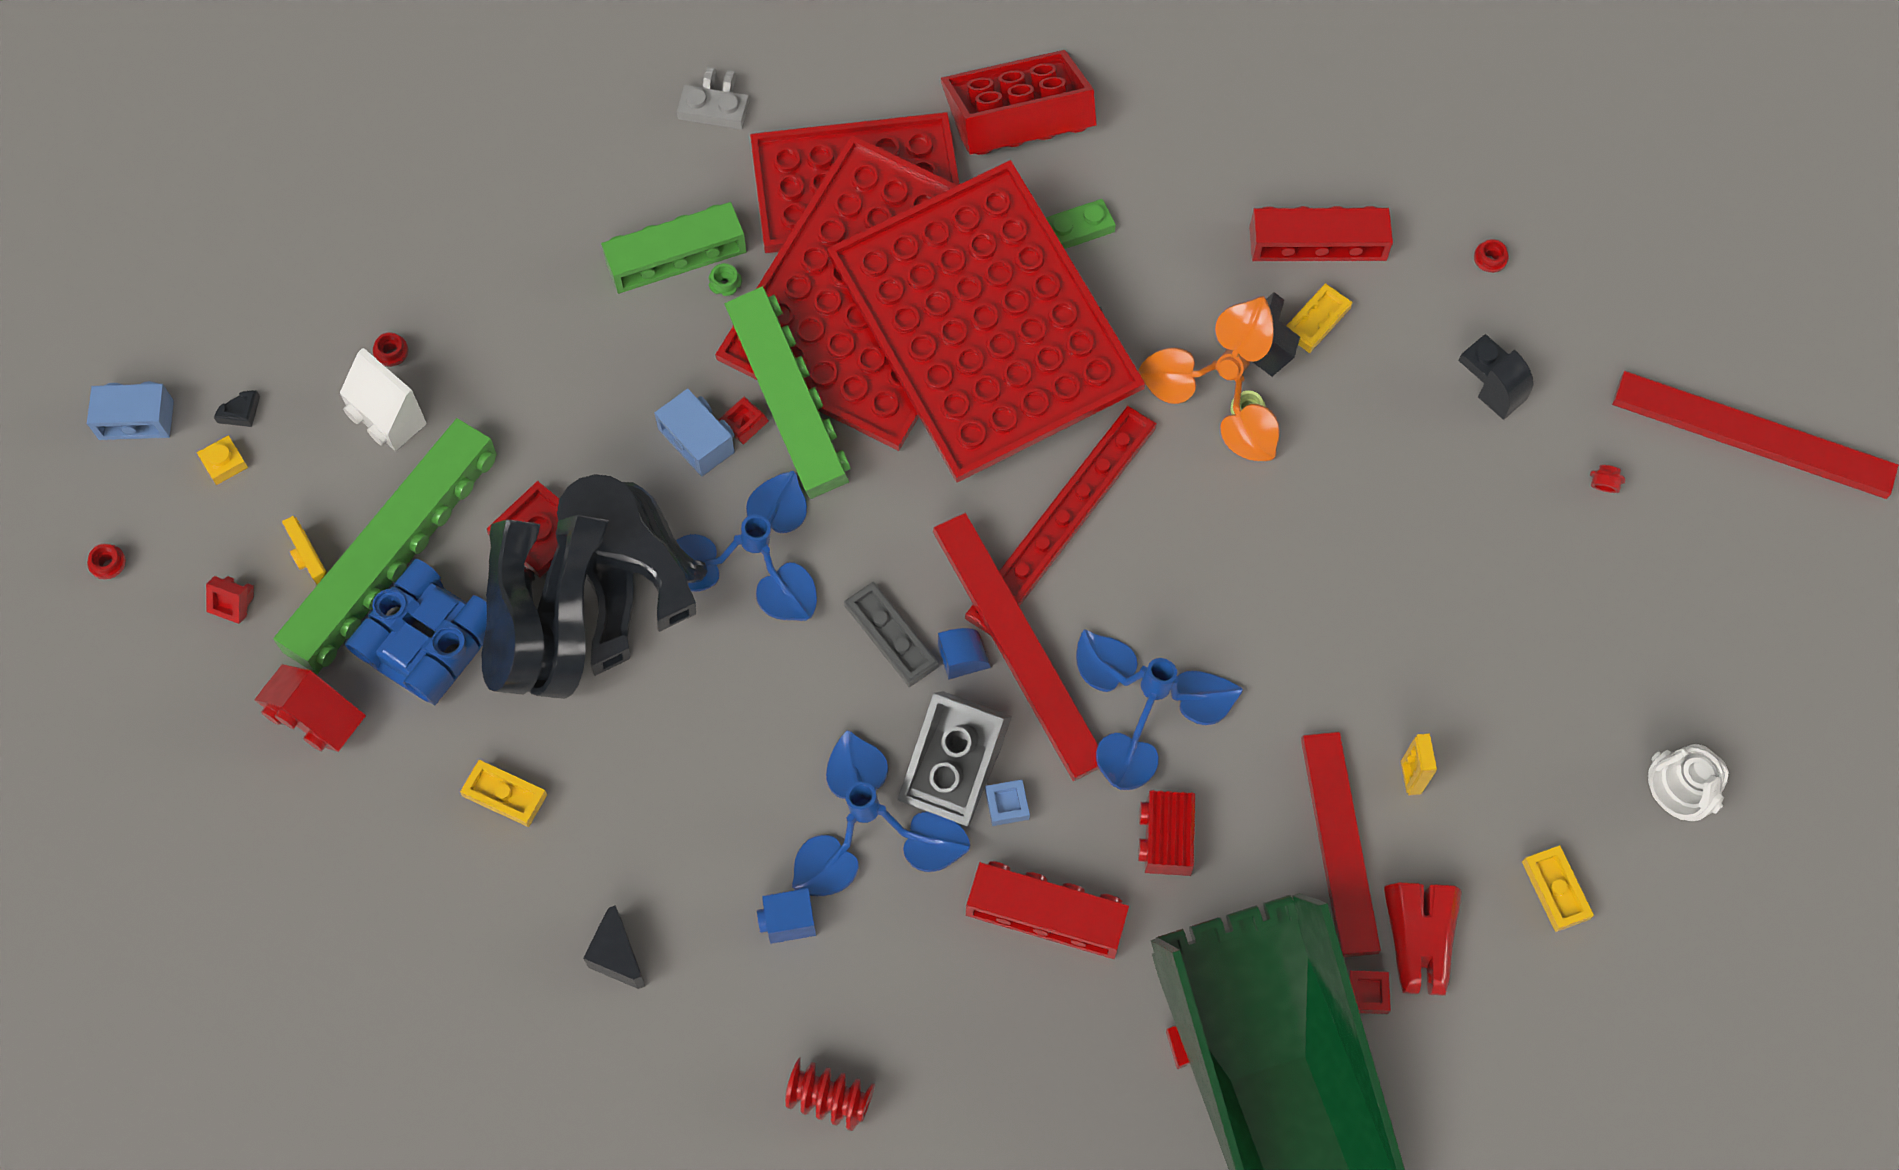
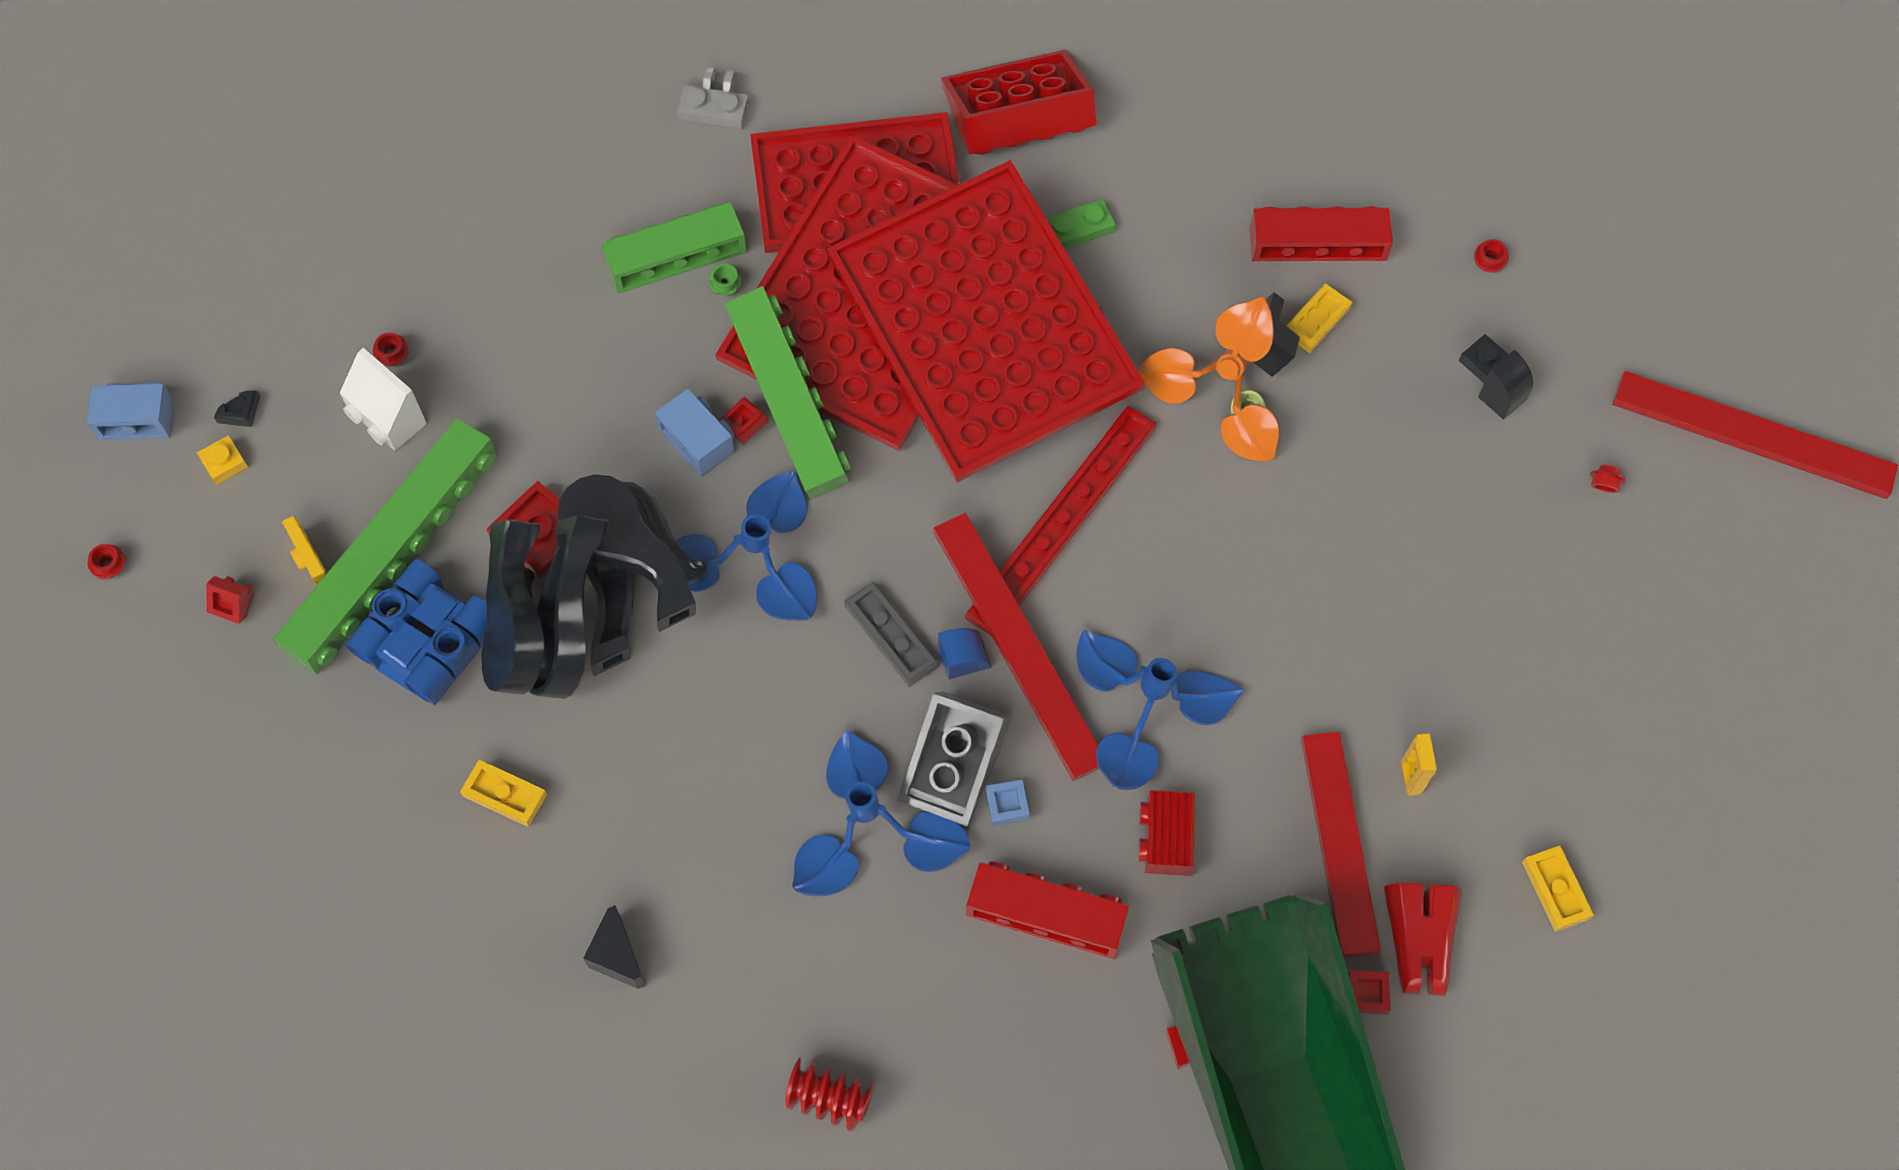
red brick [254,664,366,752] -> none
blue brick [757,888,816,944] -> none
white helmet [1648,744,1729,821] -> none

